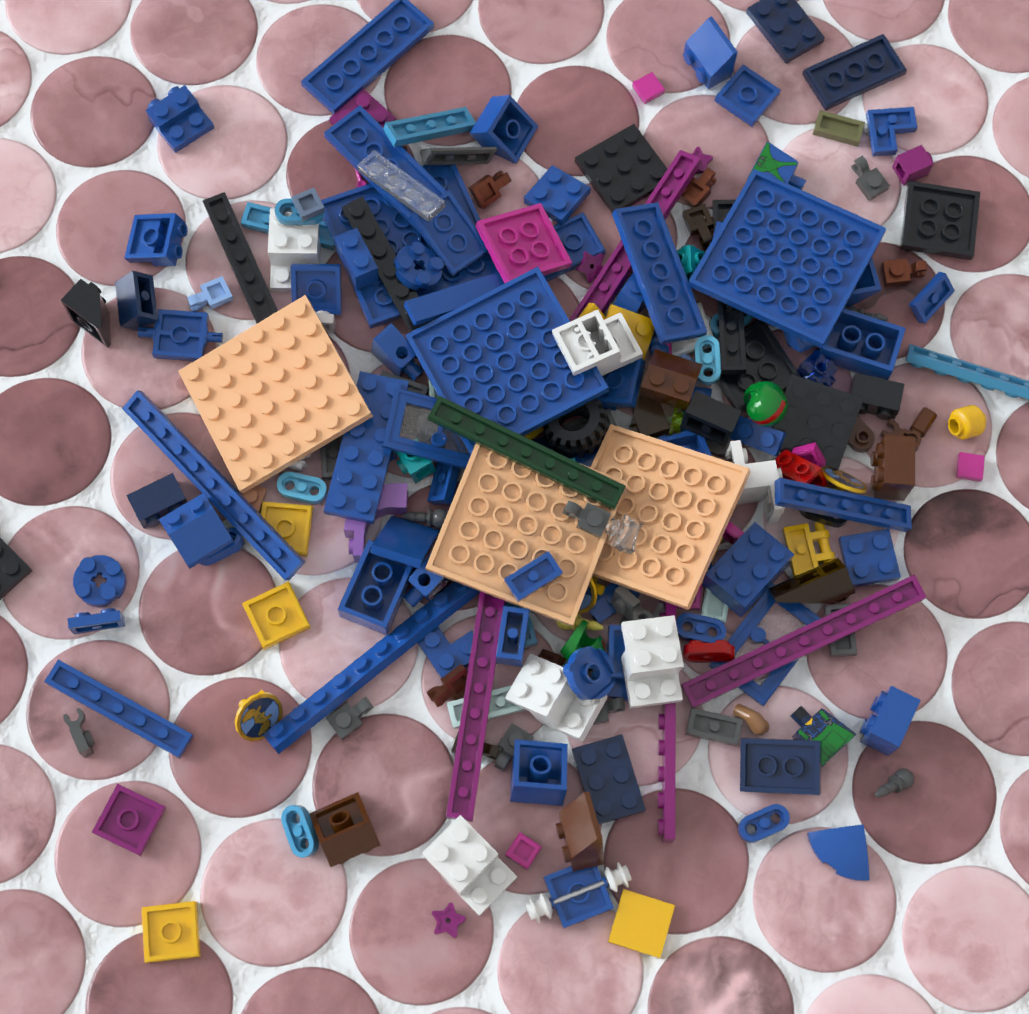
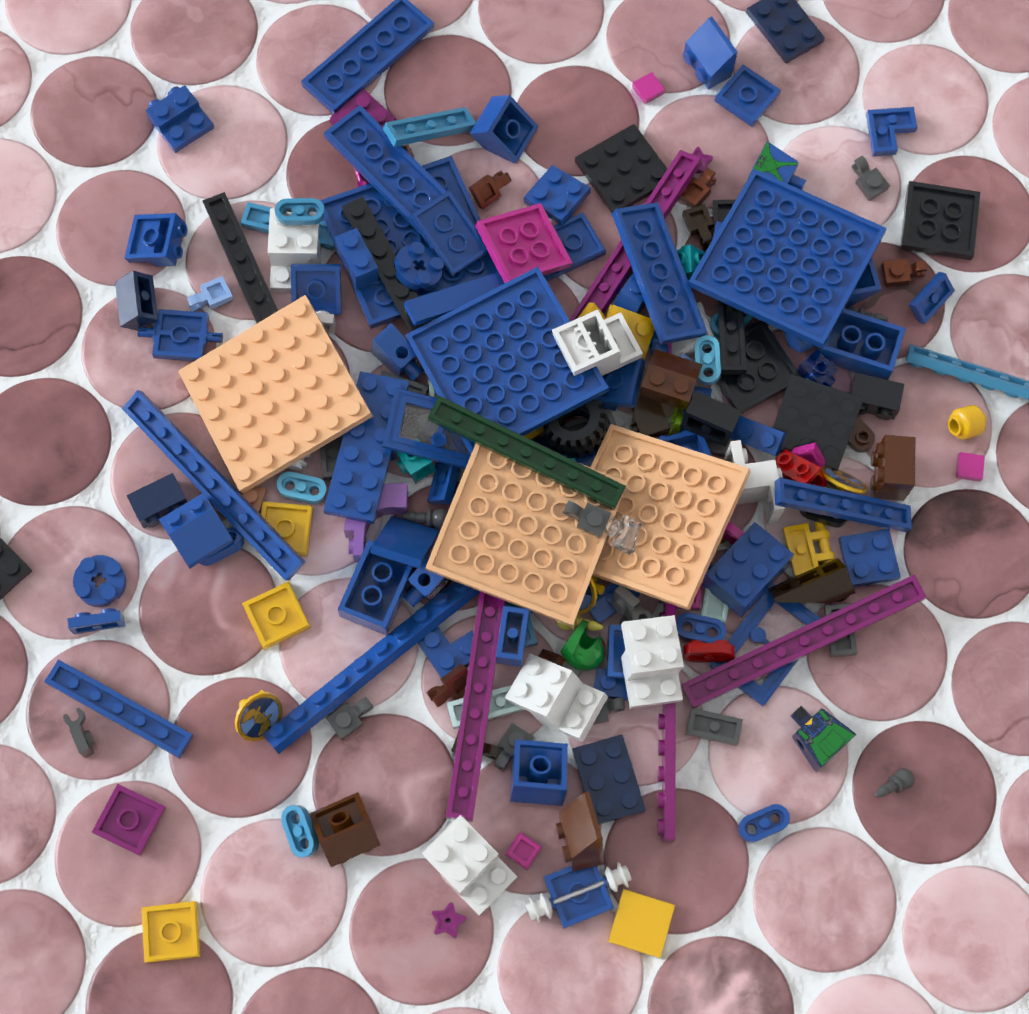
black slope [61,279,111,348] -> none
sand blue plate [291,187,325,222] -> none
clear plate [357,150,446,222] -> none
dark grey slope [420,147,497,165] -> none
blue plate [504,551,563,602] -> none
blue plate [563,646,614,700] -> none
magenta plate [576,251,604,282] -> none
medium nougat arm [733,704,769,735] -> none
dark blue plate [740,738,822,795] -> none
green helmet [743,381,788,426] -> none
dark blue tile [802,34,907,111] -> none
blue brick [807,824,869,881] -> none
olive tile [812,110,865,147] -> none
blue brick [859,686,921,756] -> none
reddish brown bar [880,407,937,452] -> none
magenta brick [892,145,934,186] -> none

